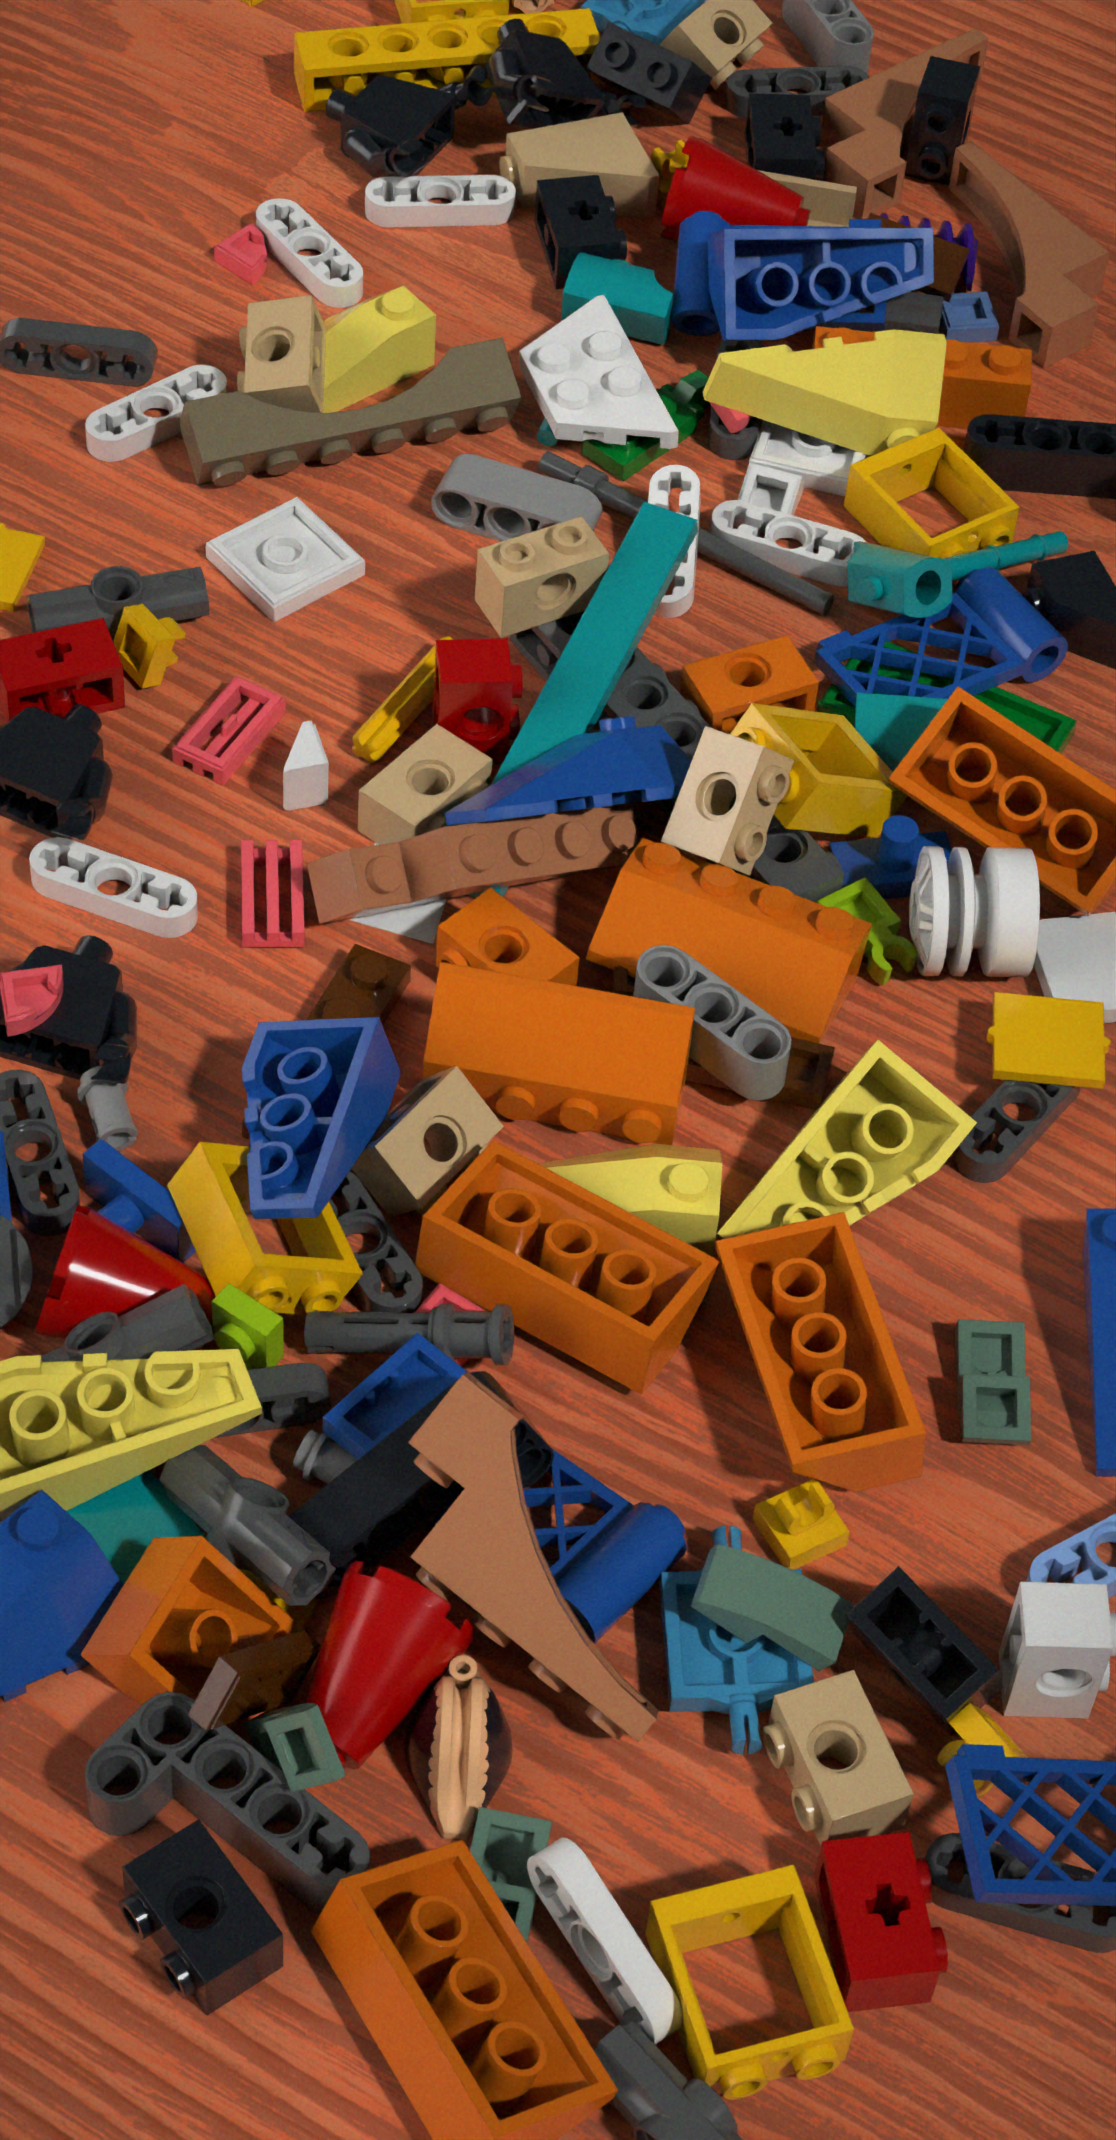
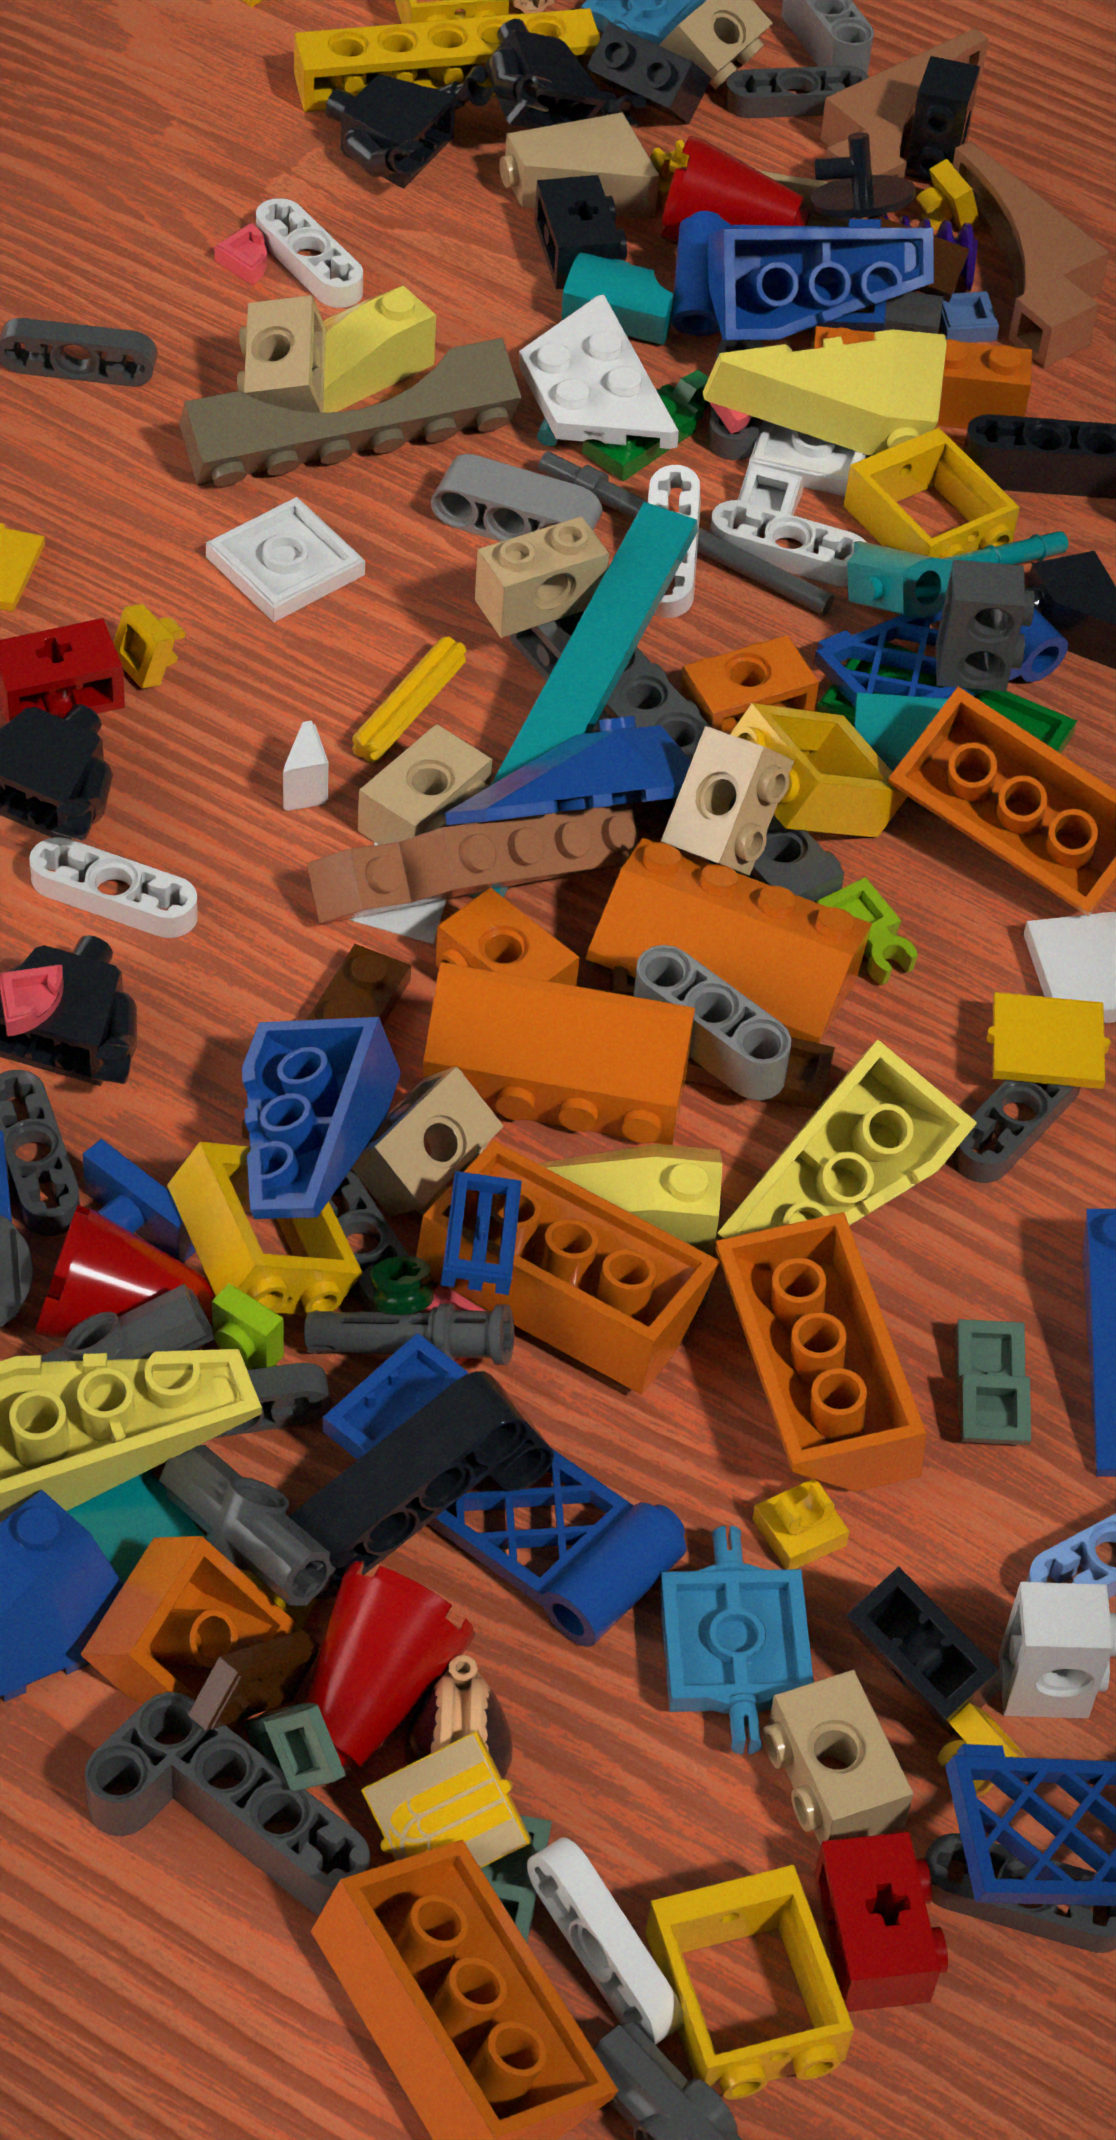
dark grey piece [26,566,209,641] -> none
light grey pin [77,1066,138,1151] -> none
white beam [85,365,227,462] -> none
black brick [119,1819,283,2016] -> none
coral tile [172,676,286,786] -> none
coral tile [241,840,305,948] -> none
light grey pin [293,1430,357,1484] -> none
white beam [365,175,516,228] -> none
nougat arch [408,1372,658,1742] -> none
red brick [432,638,523,764] -> none
sand green slope [691,1544,854,1671] -> none
black brick [744,93,825,180] -> none
blue tile [828,815,952,899] -> none
white wheel [909,846,1040,977] -> none
none -> piece [361,1730,533,1868]
none -> dark green bush [370,1256,434,1315]
none -> blue tile [441,1171,522,1295]
none -> black shield [810,132,916,218]
none -> yellow tile [916,159,981,231]
none -> dark grey brick [936,560,1035,692]

